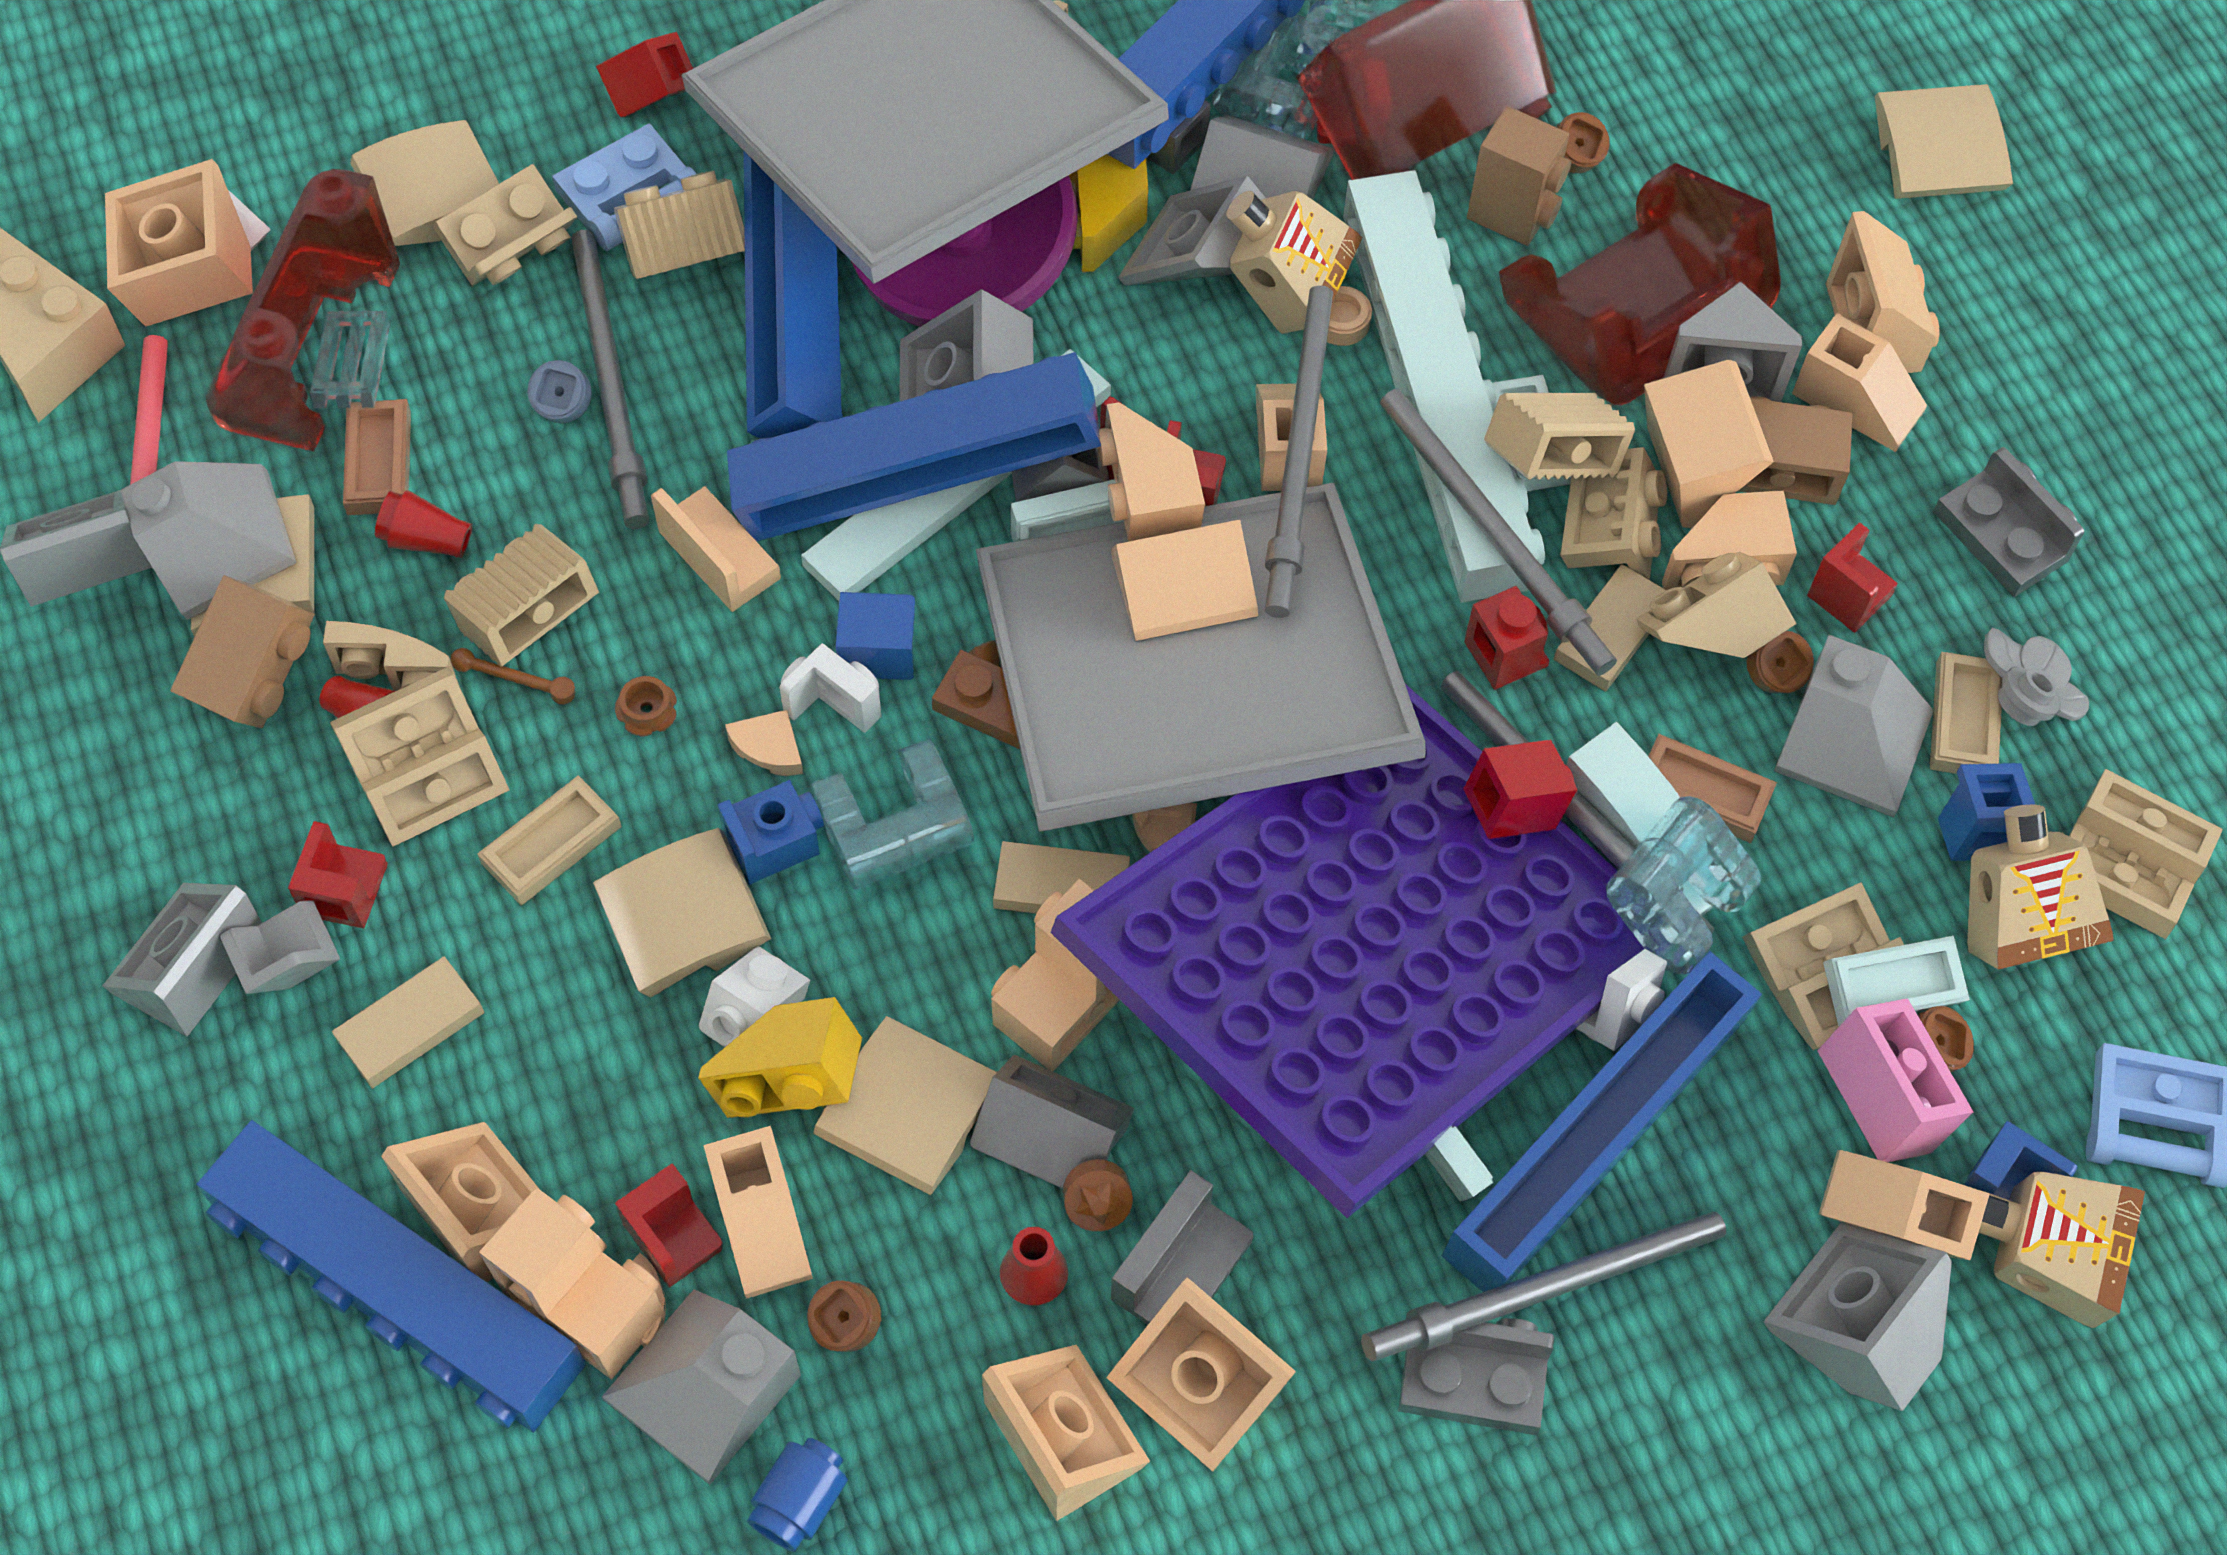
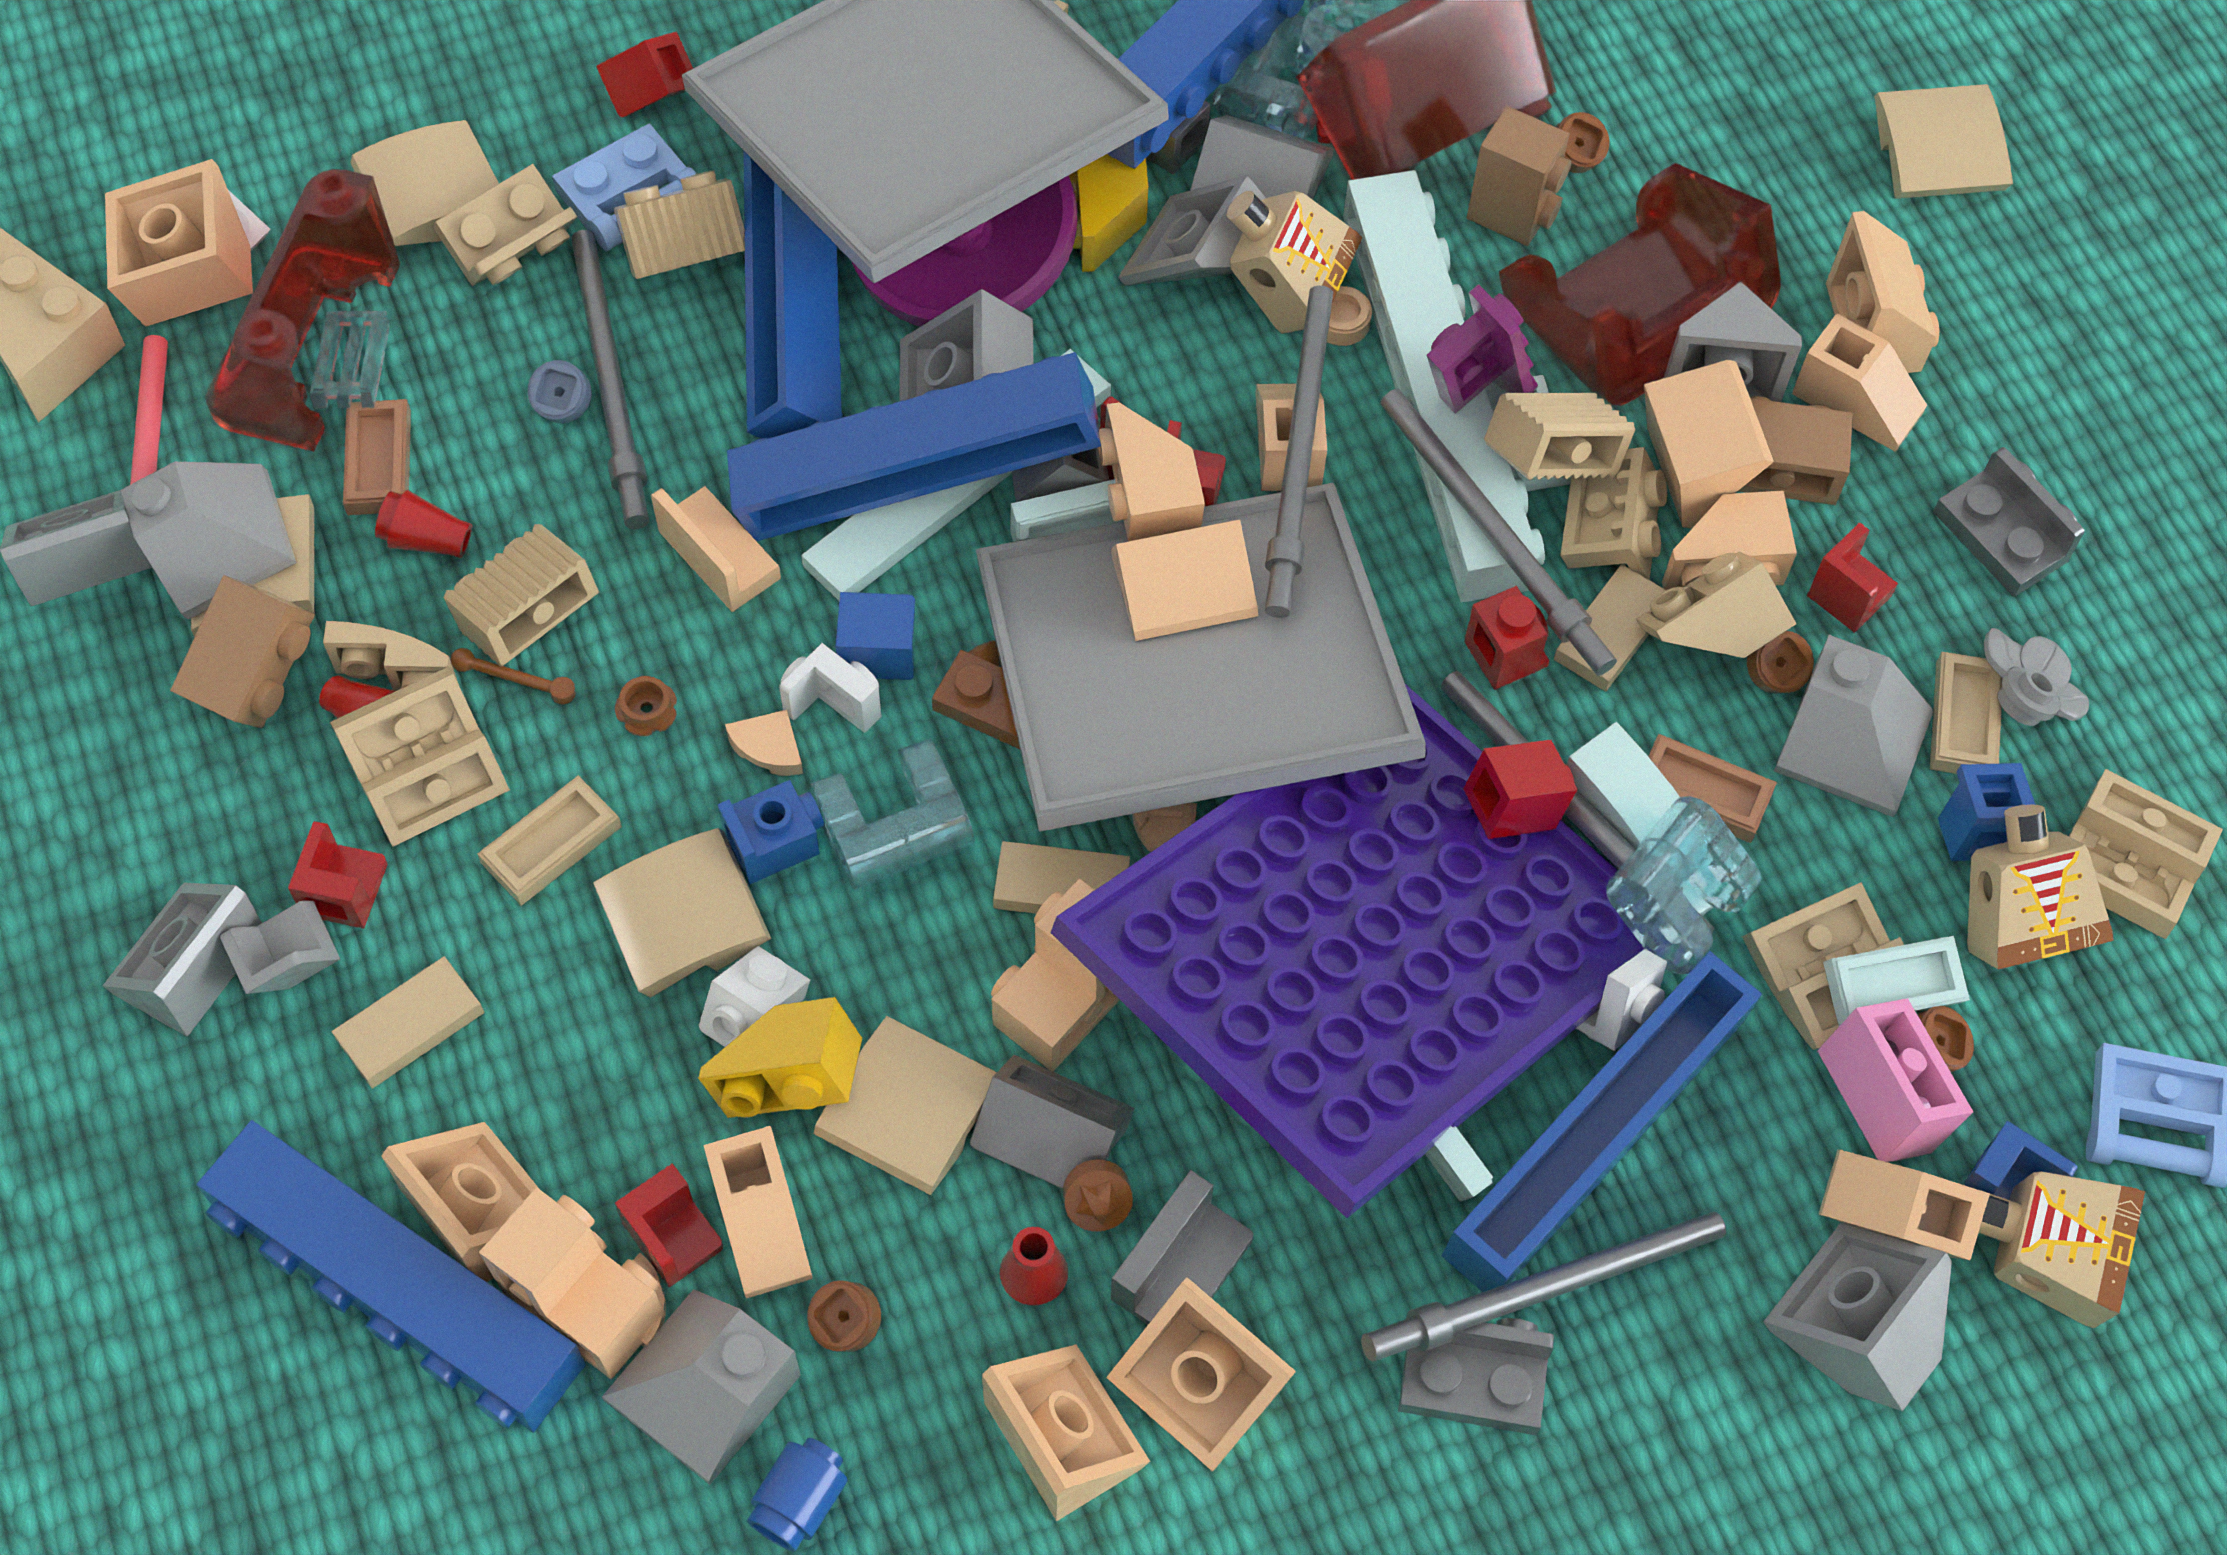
none -> magenta bracket [1426,284,1538,414]

